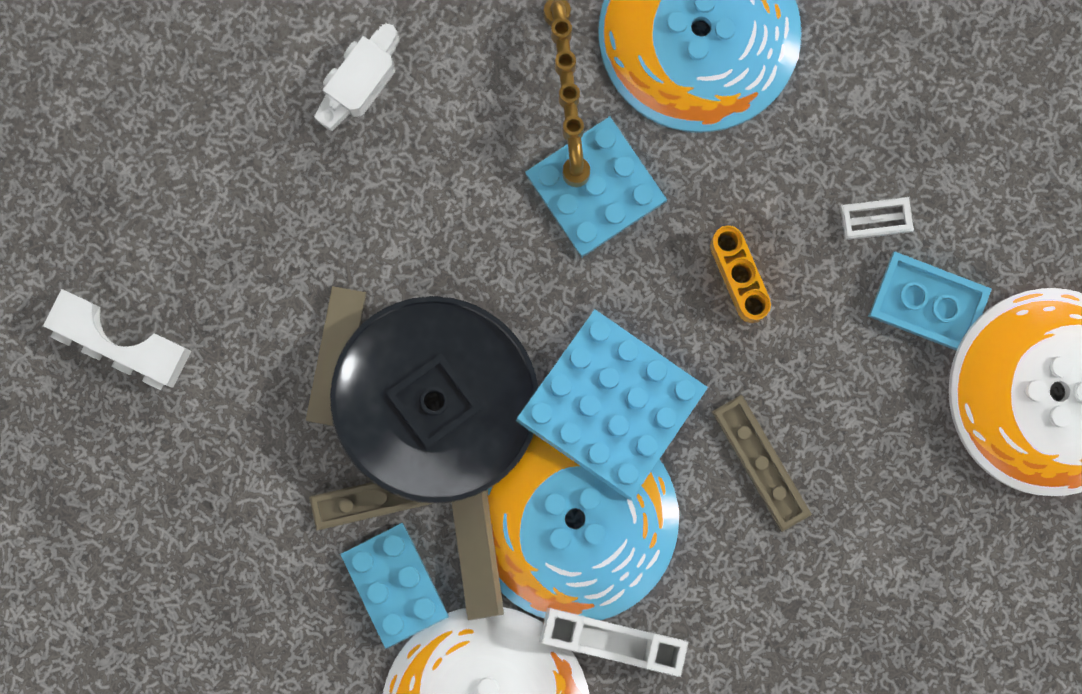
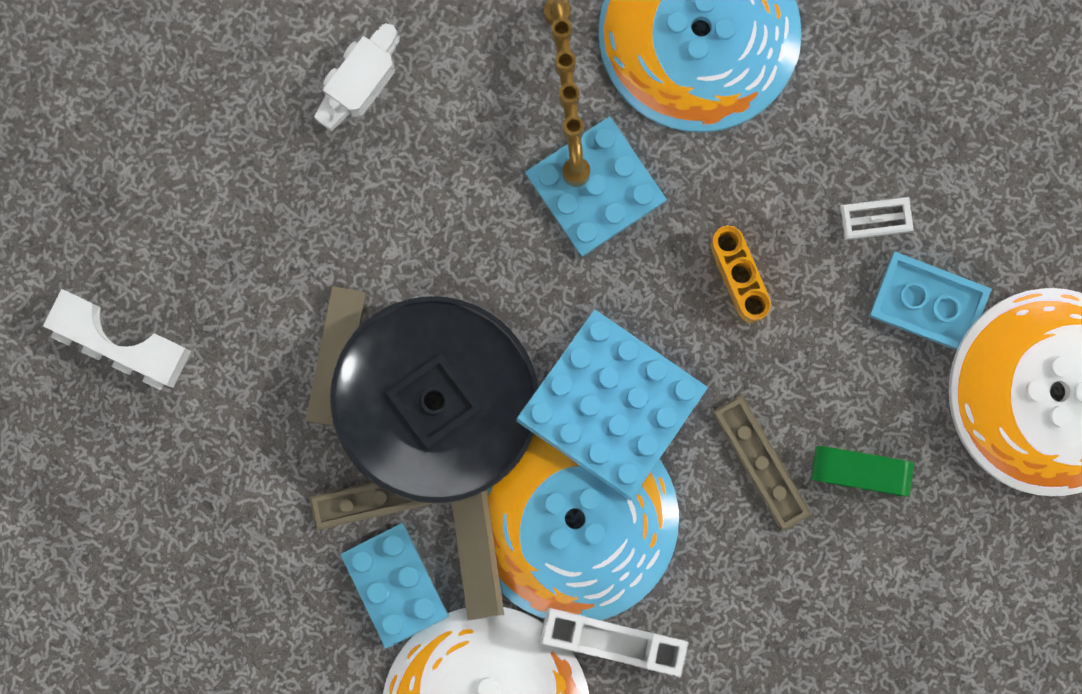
none -> green beam [810,446,915,497]

